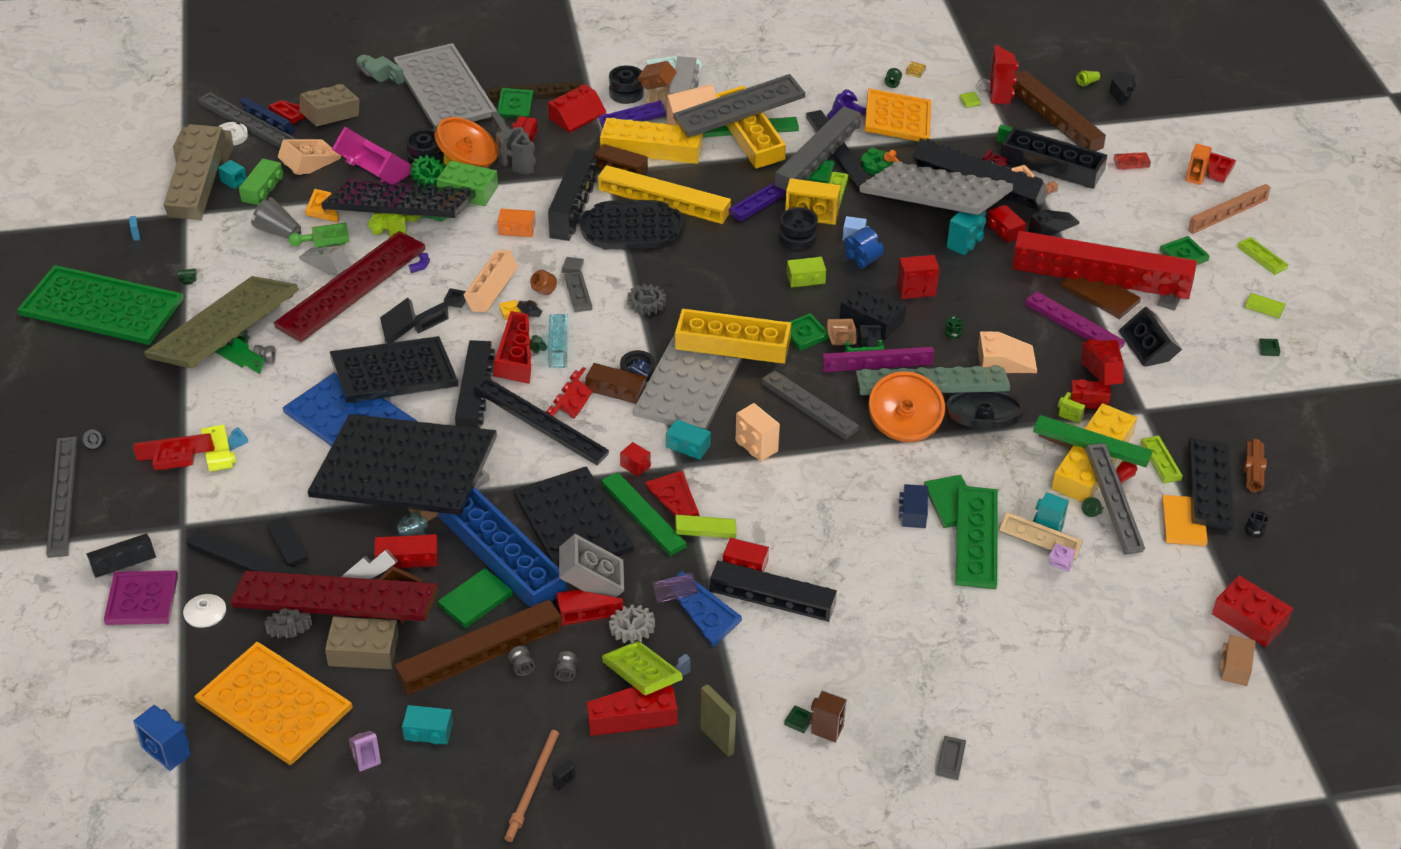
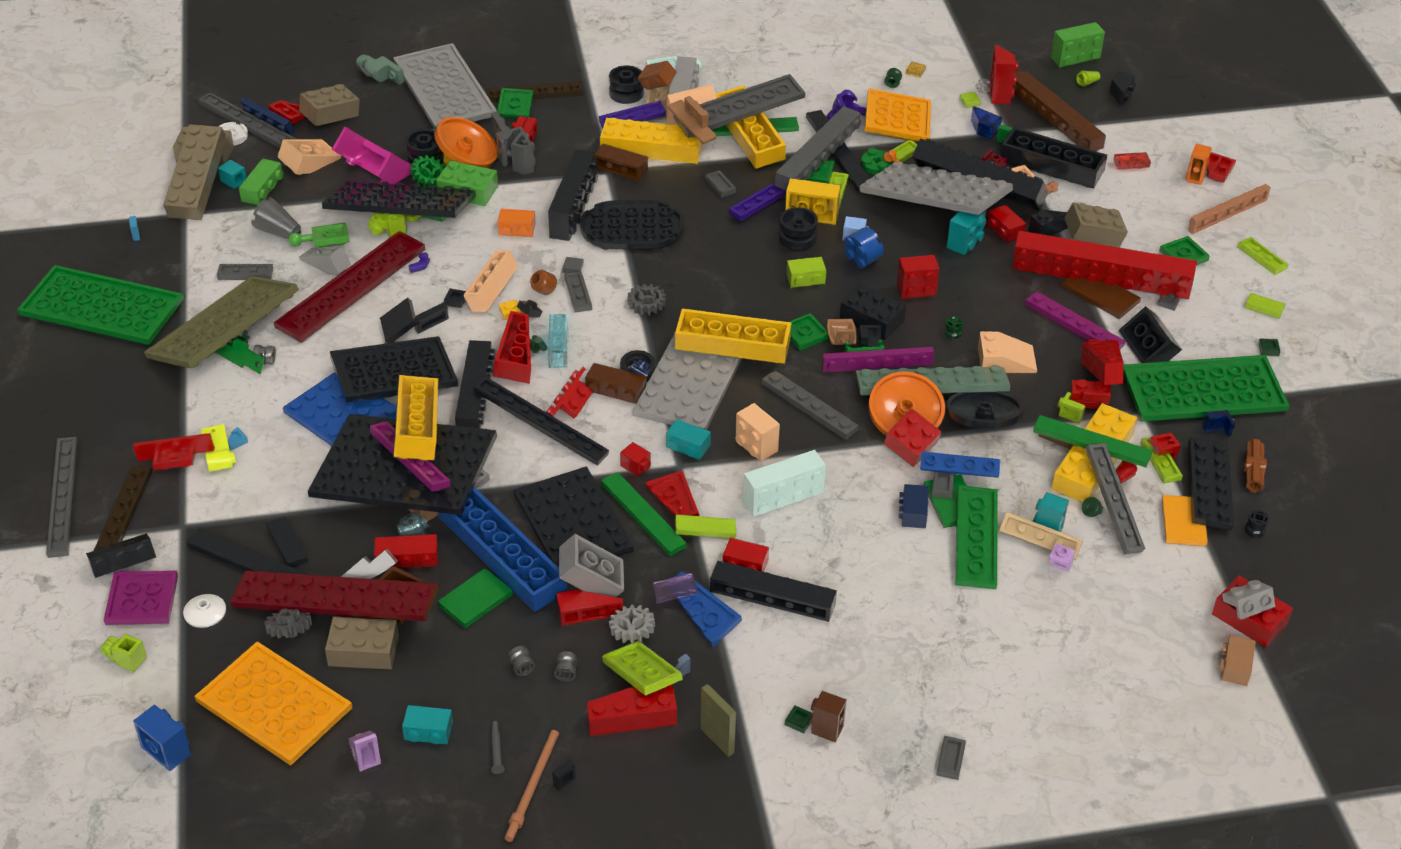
black plate [83,429,106,449] -> none
dark green plate [177,268,197,285] -> none
light orange wing [305,189,339,222] -> none
reddish brown brick [395,599,562,696] -> none
red slope [548,84,606,133] -> none
yellow brick [598,165,731,224] -> none
none -> dark brown plate [93,465,152,551]
none -> lime brick [99,634,147,672]
none -> dark grey tile [217,264,274,280]
none -> magenta plate [370,421,450,492]
none -> yellow brick [394,375,438,461]
none -> dark grey piece [491,721,505,774]
none -> medium nougat bracket [668,96,717,144]
none -> dark grey tile [705,170,736,198]
none -> light aqua brick [743,450,826,517]
none -> red brick [884,408,942,467]
none -> lime tile [889,139,917,162]
none -> blue bracket [920,452,1000,478]
none -> dark grey tile [932,472,954,499]
none -> clear blue slope [971,106,1002,140]
none -> bright green brick [1051,22,1105,67]
none -> dark tan brick [1064,202,1128,248]
none -> green plate [1123,355,1289,422]
none -> red bracket [1149,433,1181,459]
none -> clear blue bracket [1202,410,1235,436]
none -> light grey bracket [1222,580,1275,619]

